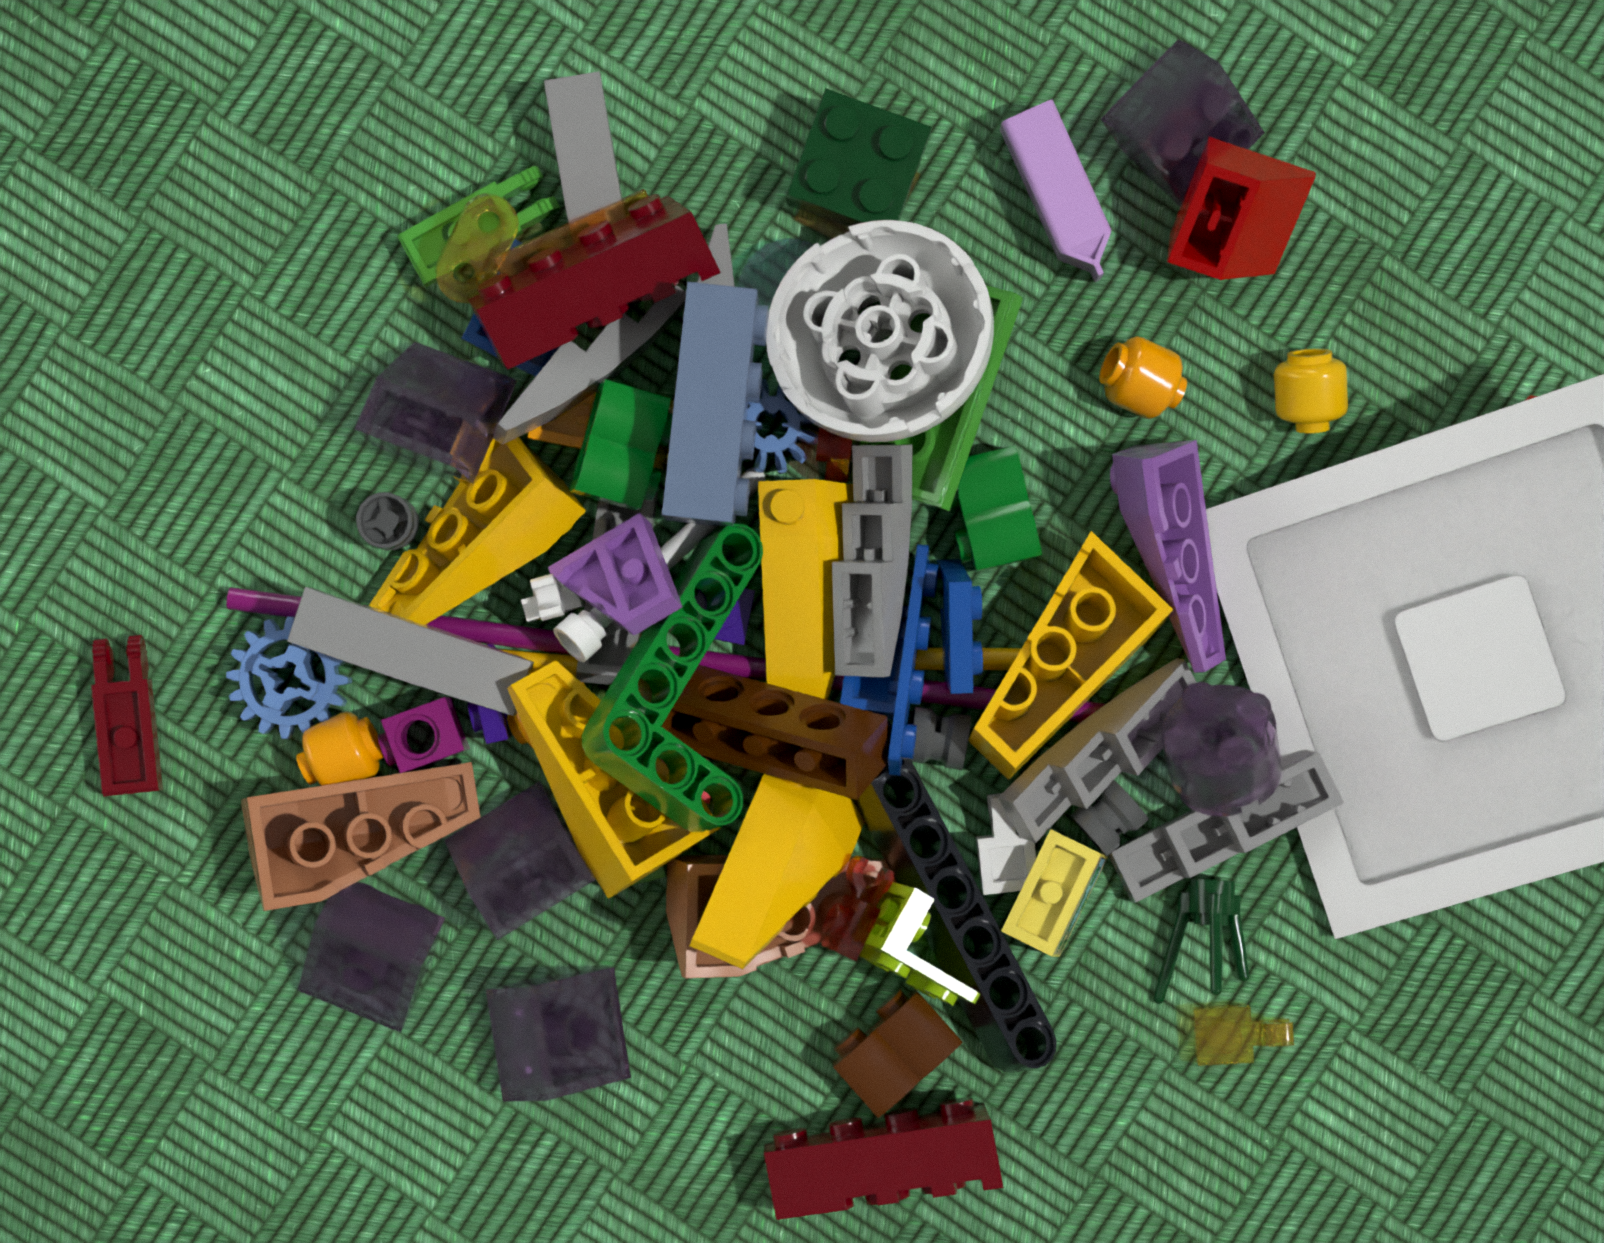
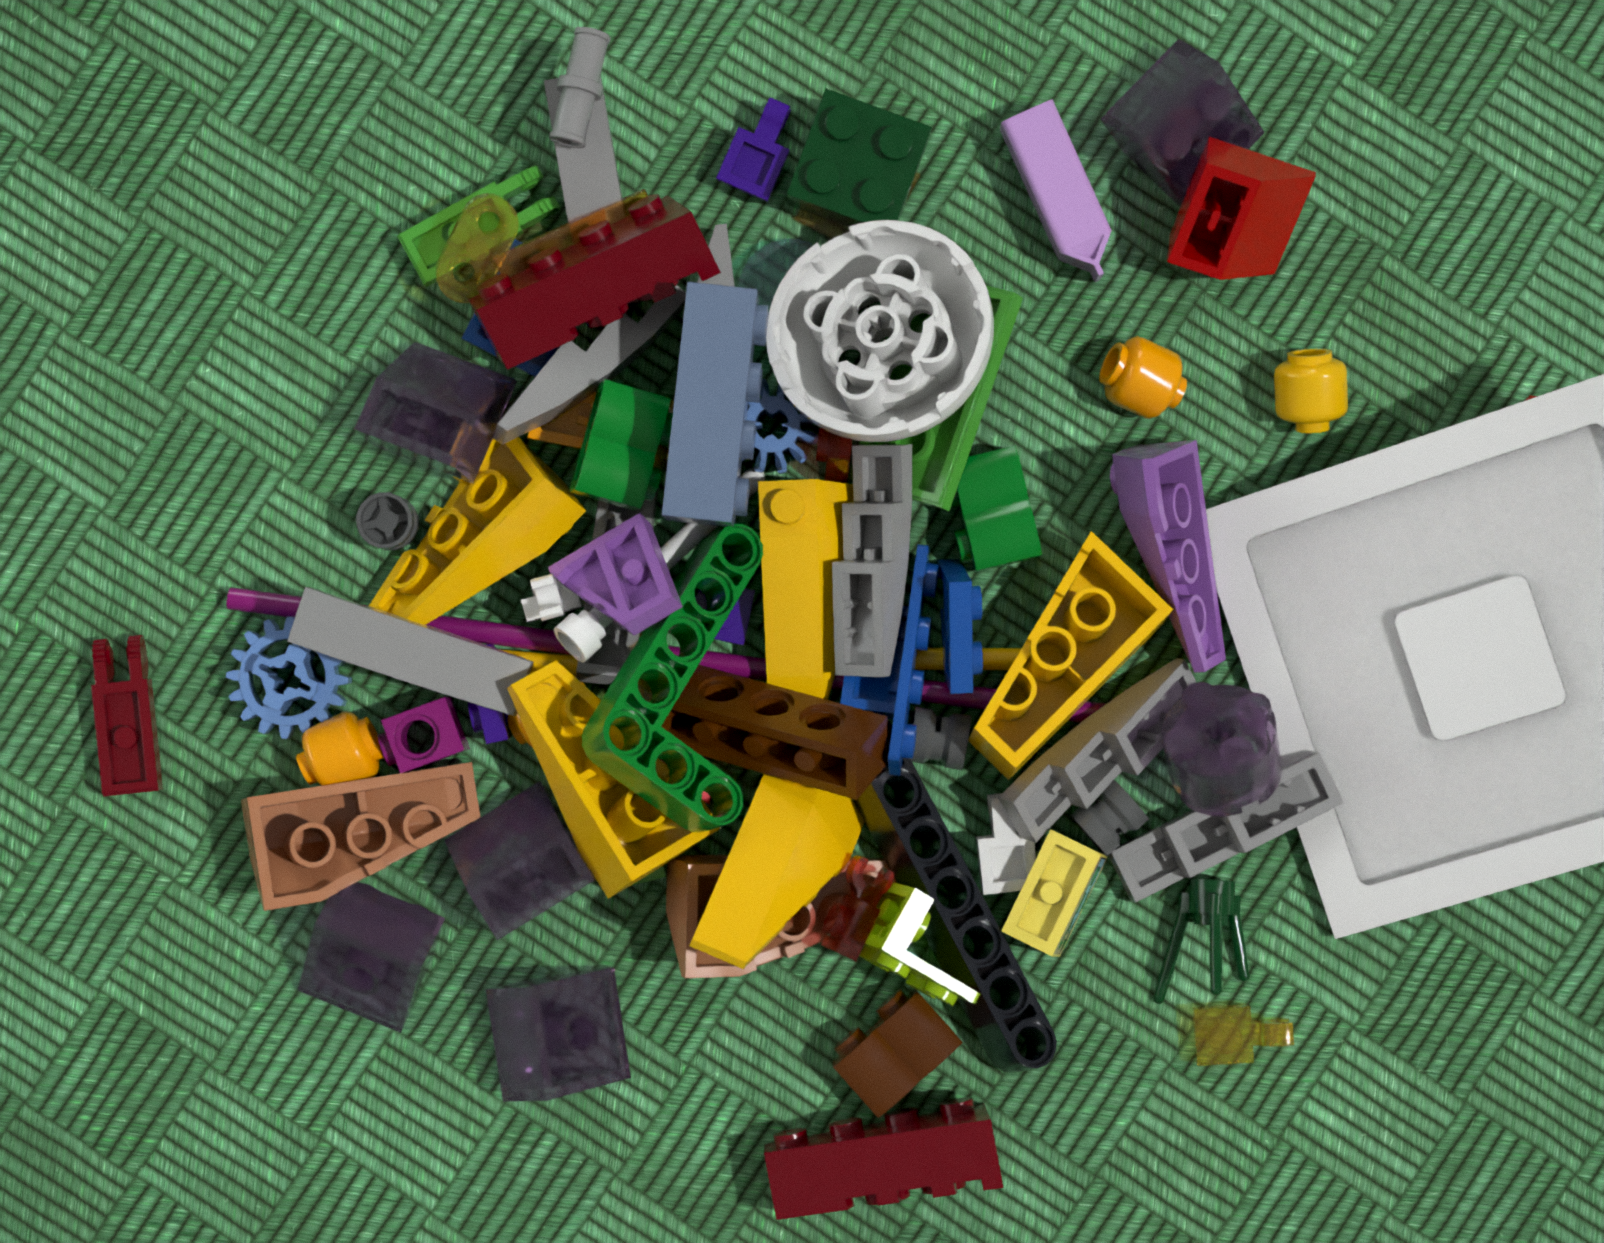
none -> light grey pin [549,27,611,148]
none -> dark purple plate [716,97,791,203]

